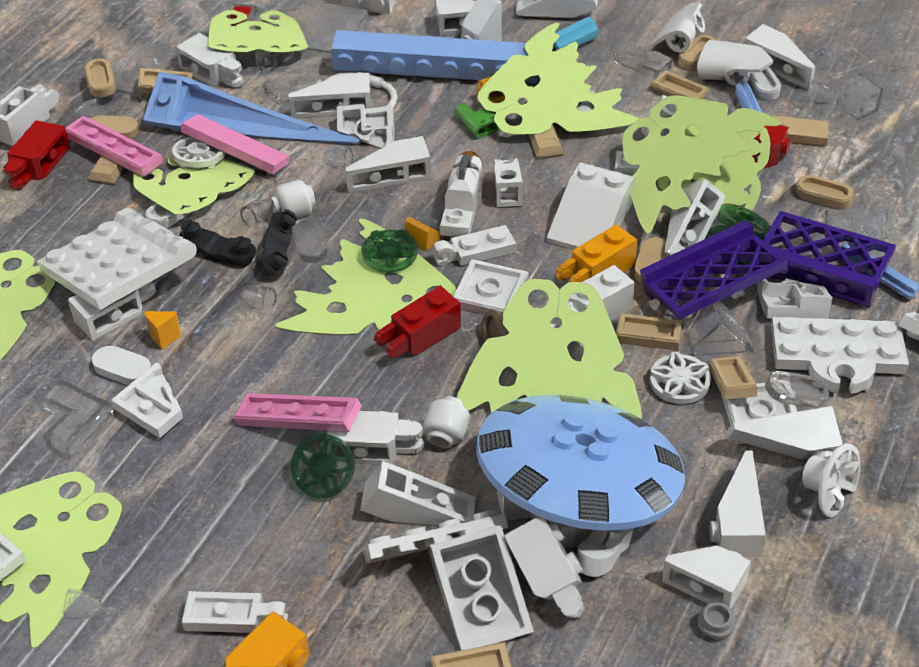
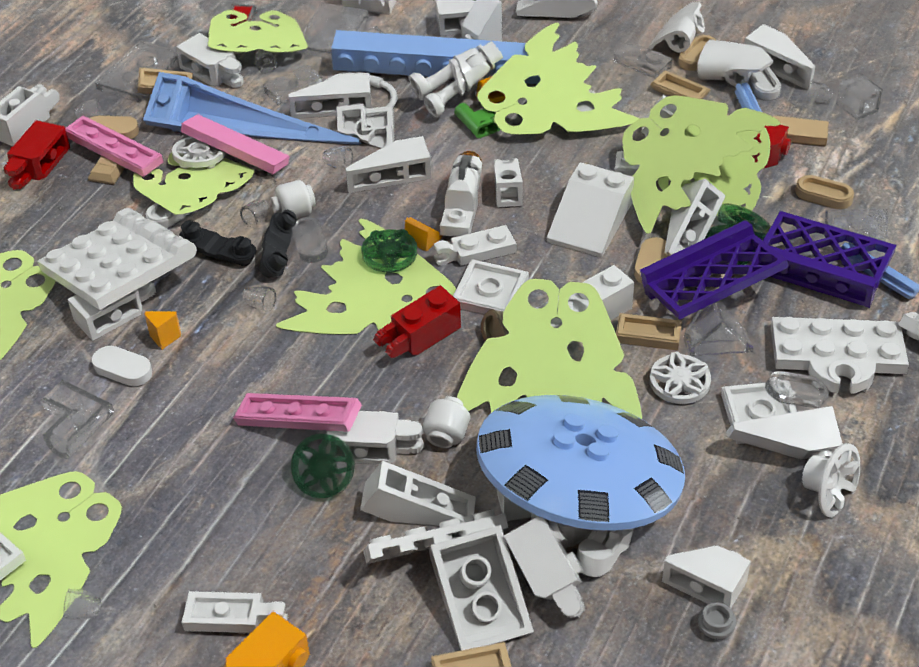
tan tile [84,59,117,97] -> none
white wing [111,363,183,438] -> none
tan tile [528,123,564,158] -> none
medium azure axle [552,17,599,52] -> none
light orange hinge [555,224,637,283] -> none
tan tile [709,356,758,400] -> none
white slope [709,451,766,557] -> none
white slope [756,278,832,319] -> none
none -> white piece [408,41,503,118]

